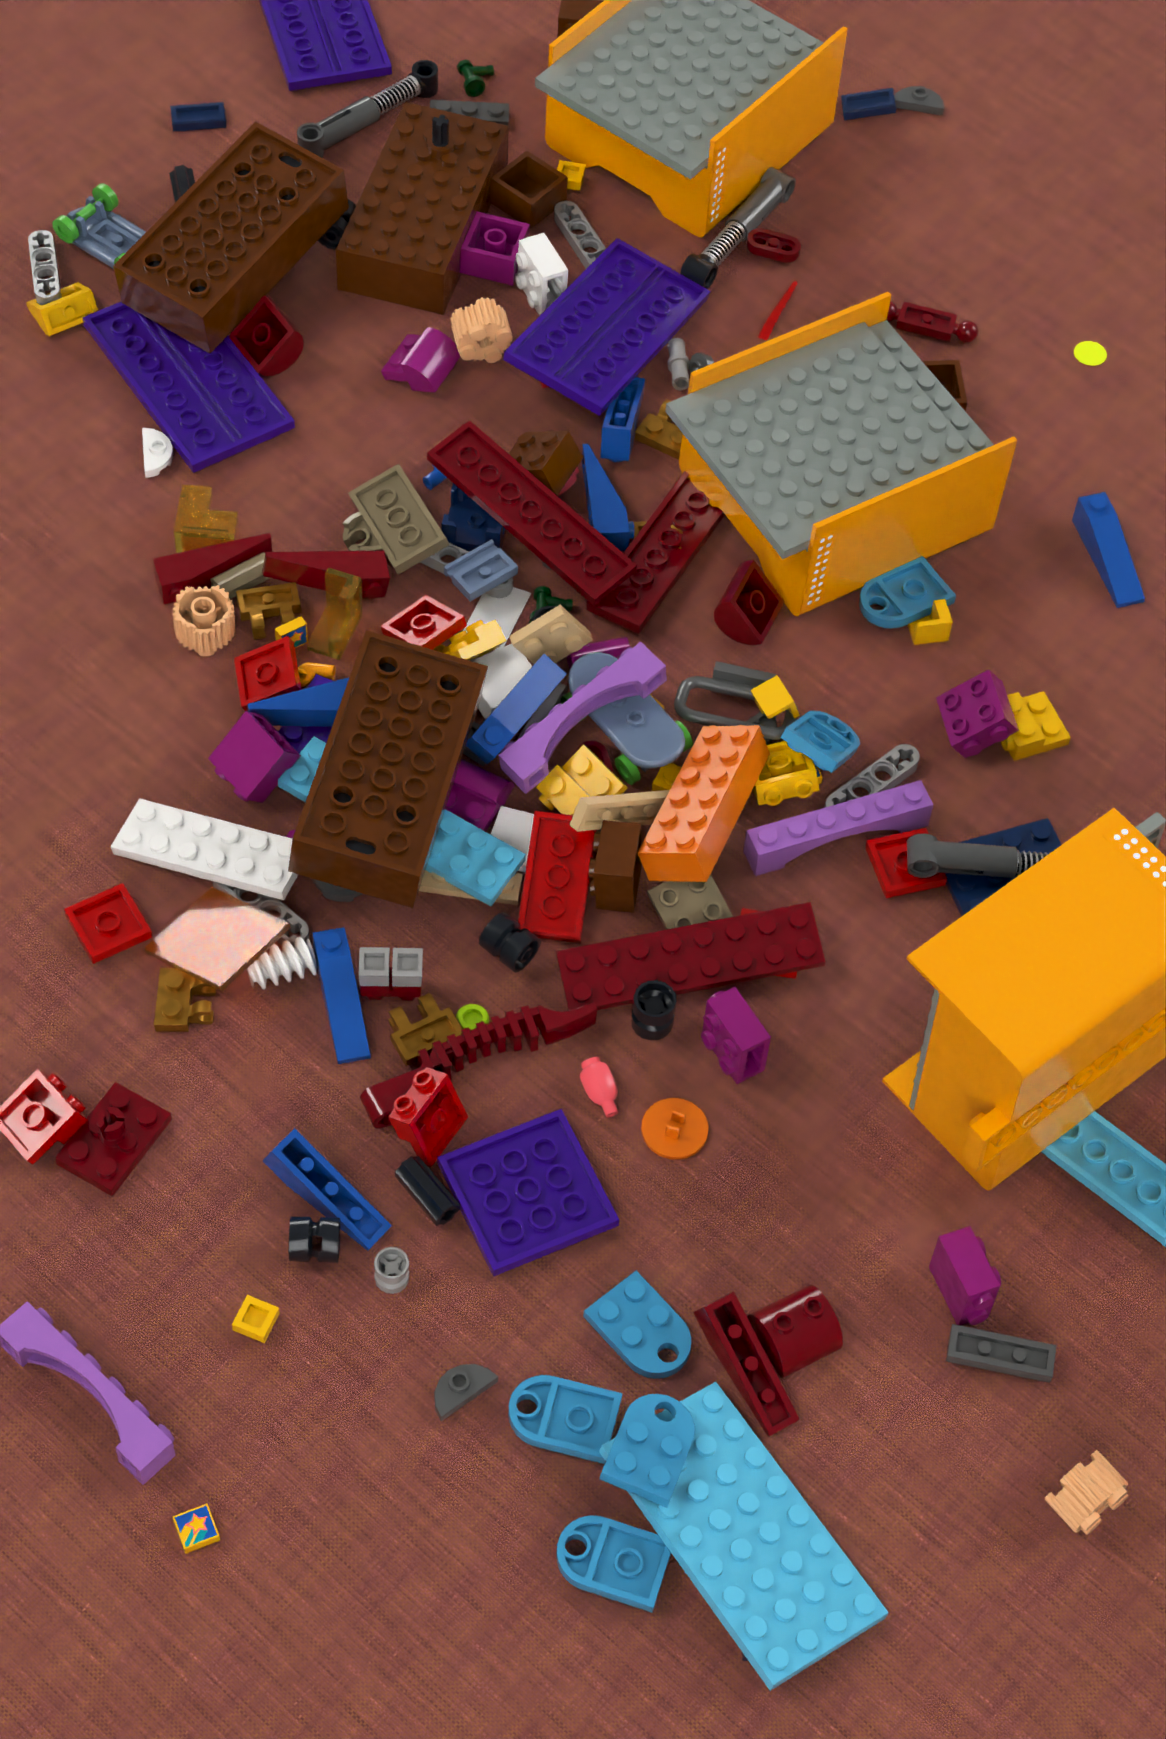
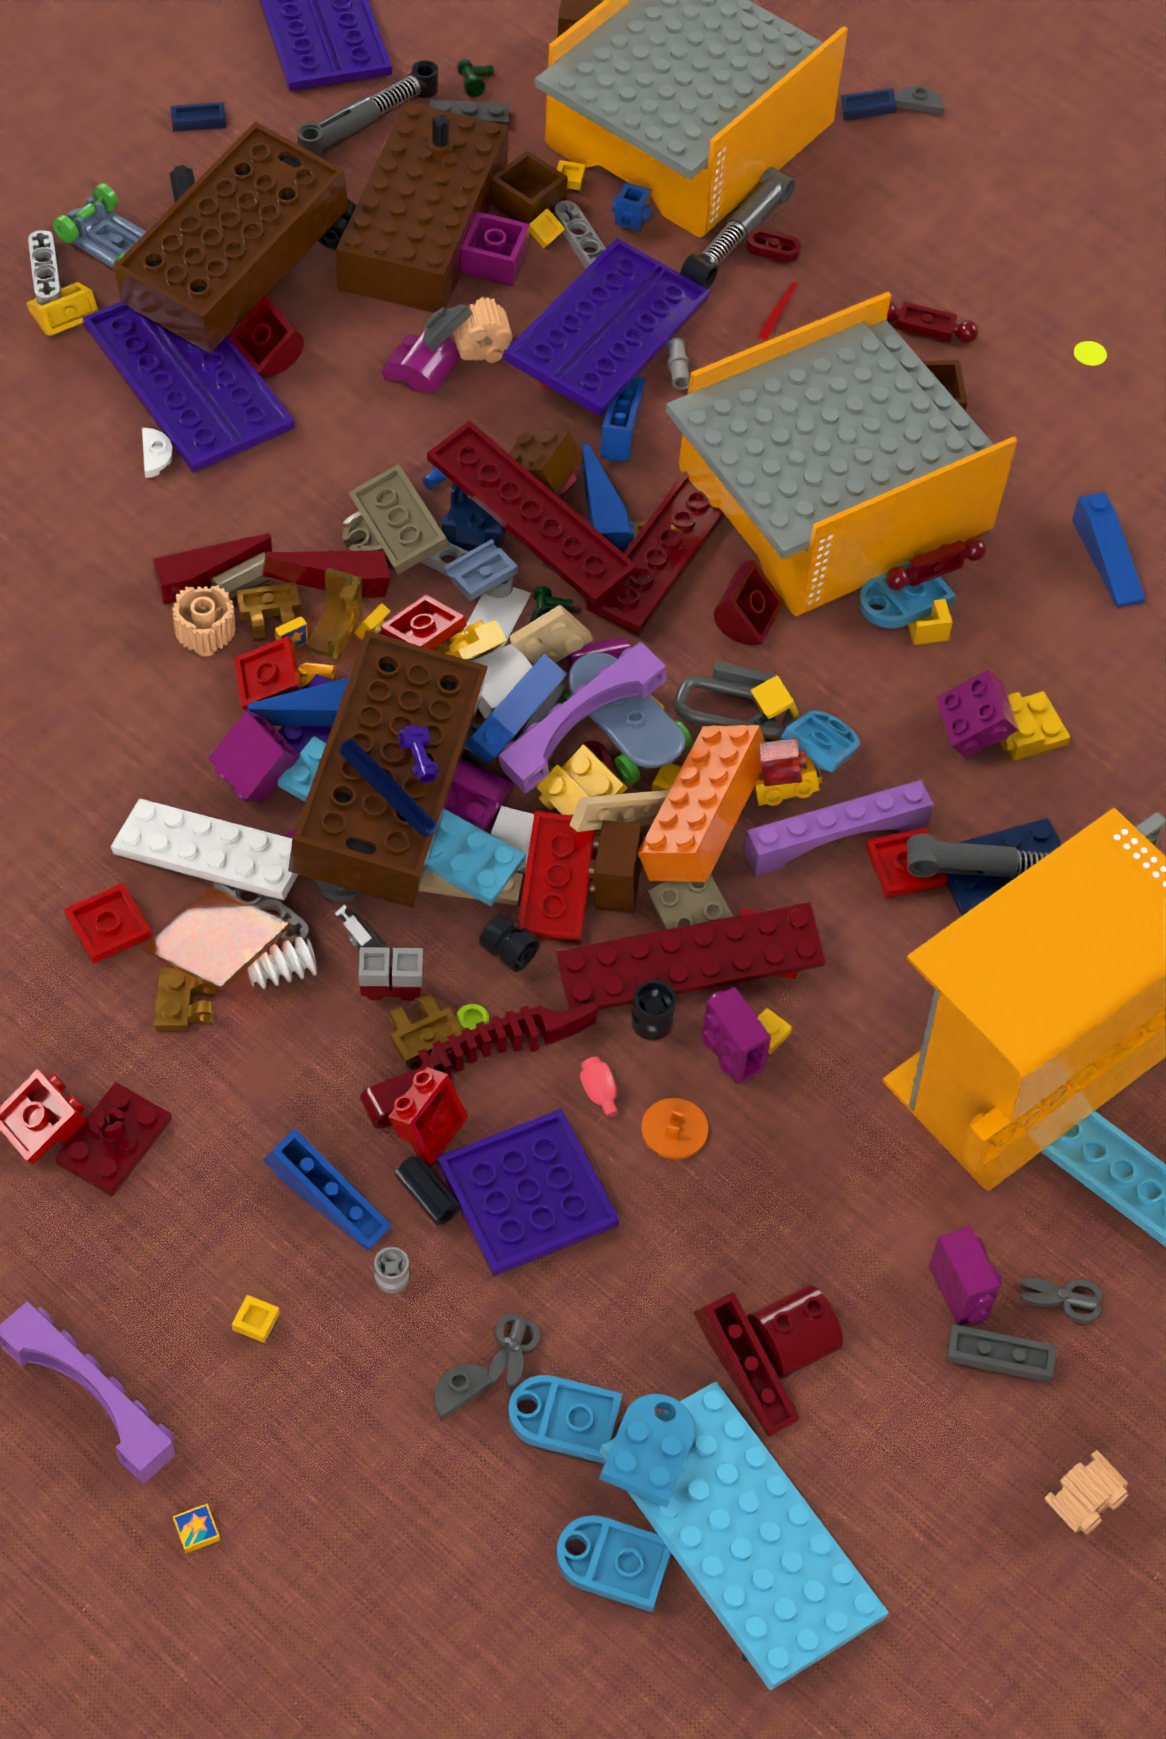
clear yellow panel [174,484,238,553] -> none
black wheel [288,1216,340,1263] -> none
blue slope [312,927,371,1064] -> none
white brick [515,233,568,316] -> none
dark azure plate [583,1270,692,1379] -> none
pearl gold plate [635,399,682,460] -> none
dark grey plate [689,352,714,373] -> none
light grey beam [824,744,920,808] -> none
none -> dark grey plate [335,904,393,960]
none -> clear blue axle [339,739,437,838]
none -> yellow plate [354,603,390,641]
none -> dark purple bar [398,725,439,783]
none -> dark grey plate [423,304,473,352]
none -> dark grey piece [487,1313,541,1388]
none -> yellow plate [529,208,565,249]
none -> blue brick [612,182,653,232]
none -> yellow plate [757,1008,792,1054]
none -> clear red brick [760,738,808,786]
none -> dark red plate [886,537,986,590]
none -> dark grey piece [1020,1277,1103,1324]

